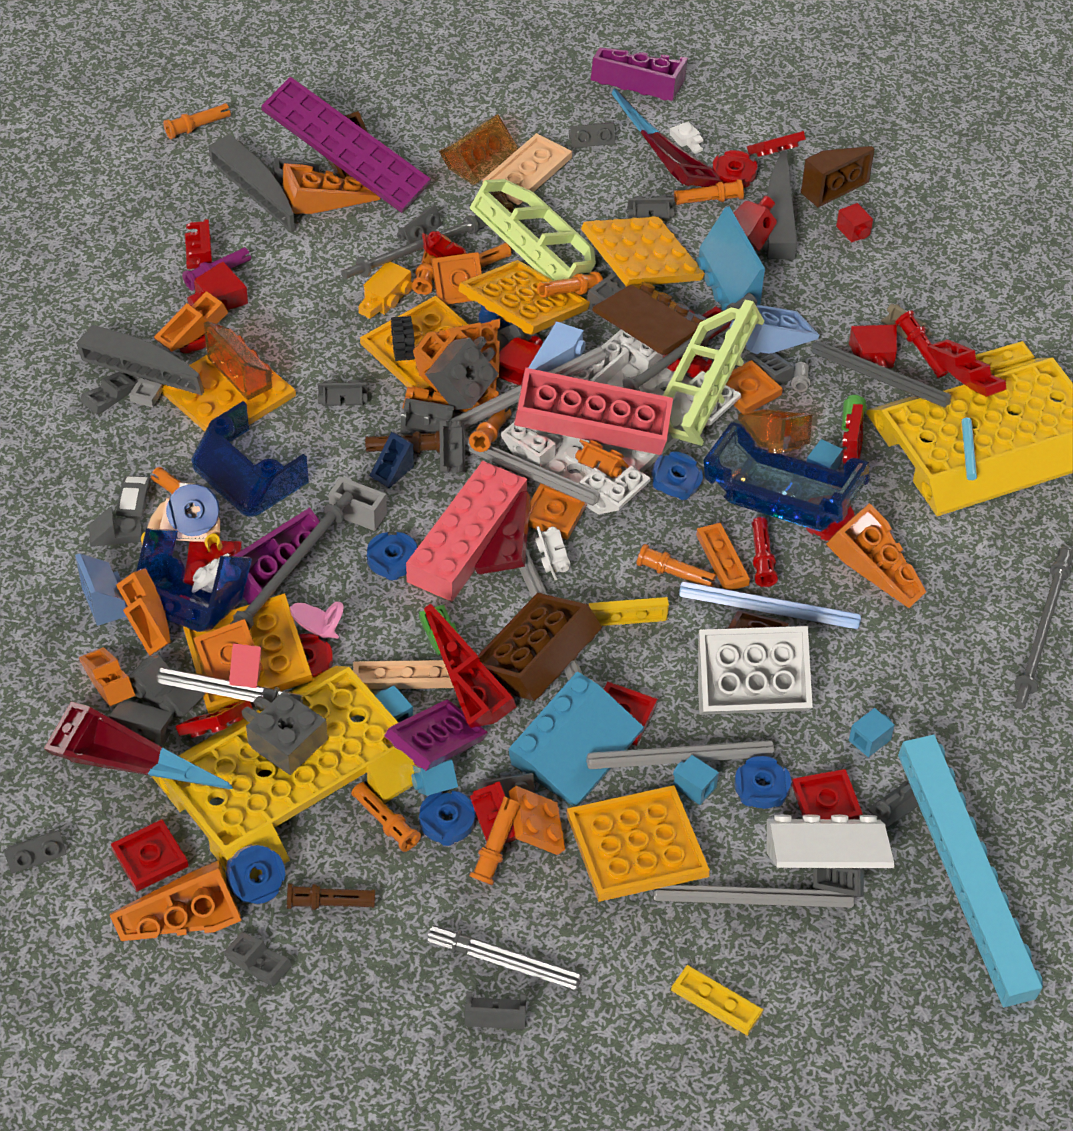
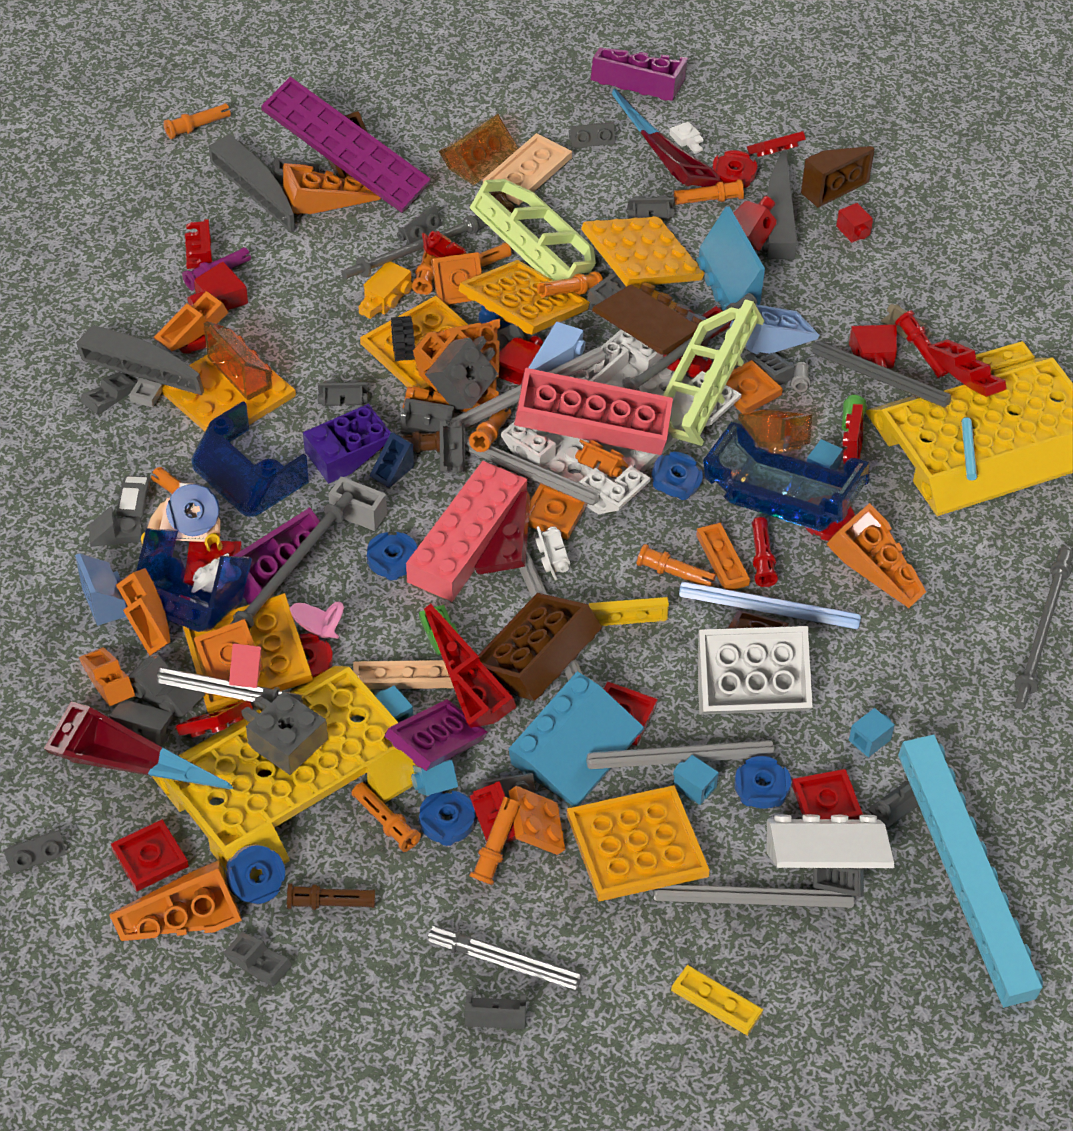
none -> dark purple slope [303,404,391,484]

